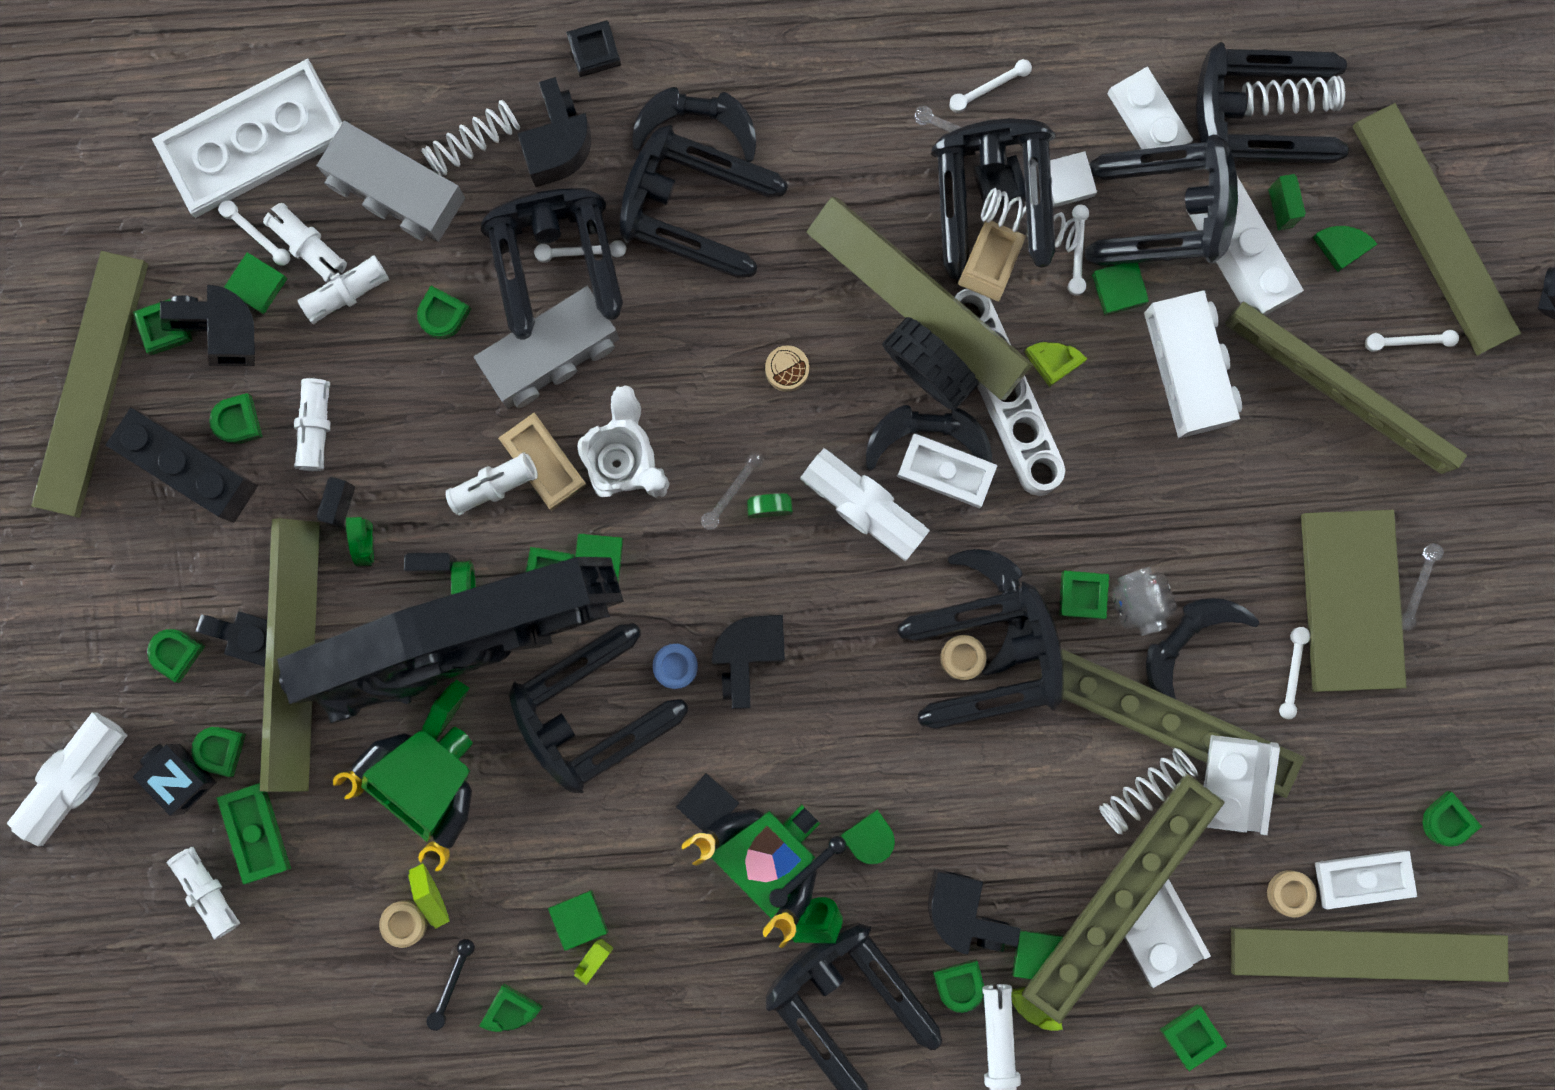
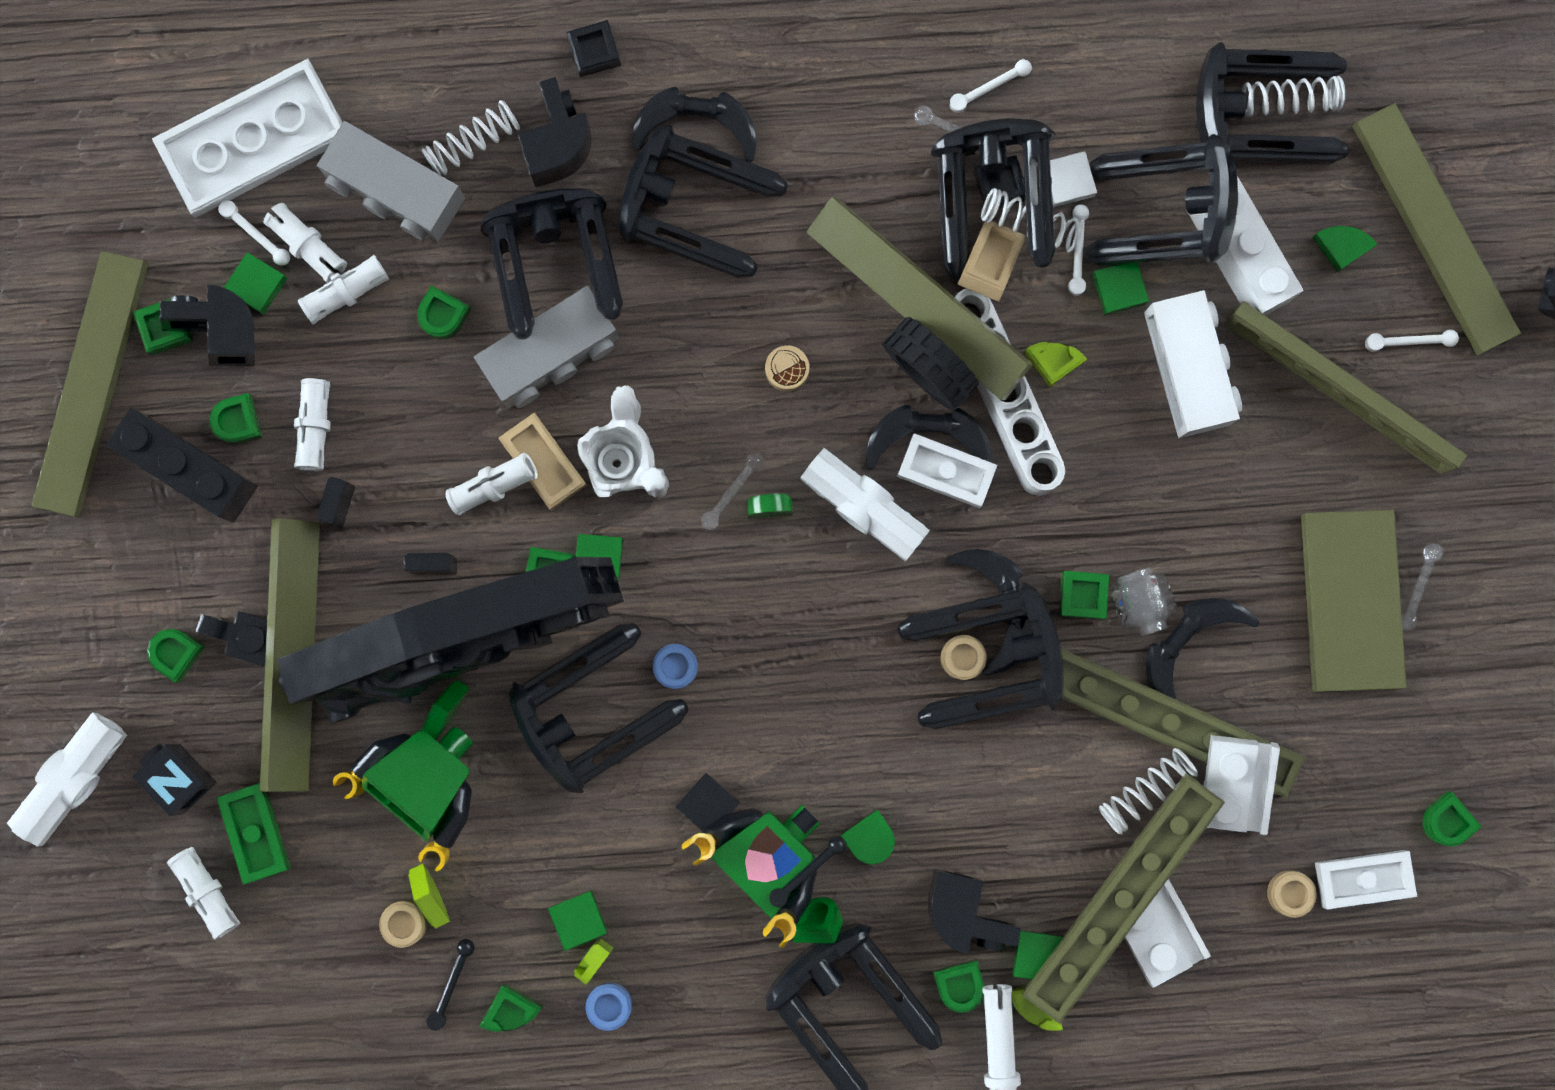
green tile [191,727,246,777] -> none
green tile [346,517,374,567] -> none
green tile [451,561,476,595] -> none
white hinge [534,240,626,263] -> none
black brick [712,615,785,709] -> none
white plate [1107,66,1193,162] -> none
green plate [1160,1004,1227,1072] -> none
olive tile [1231,927,1509,982] -> none
green tile [1268,174,1306,231] -> none
white hinge [1279,627,1310,719] -> none
none -> medium blue tile [585,982,632,1031]

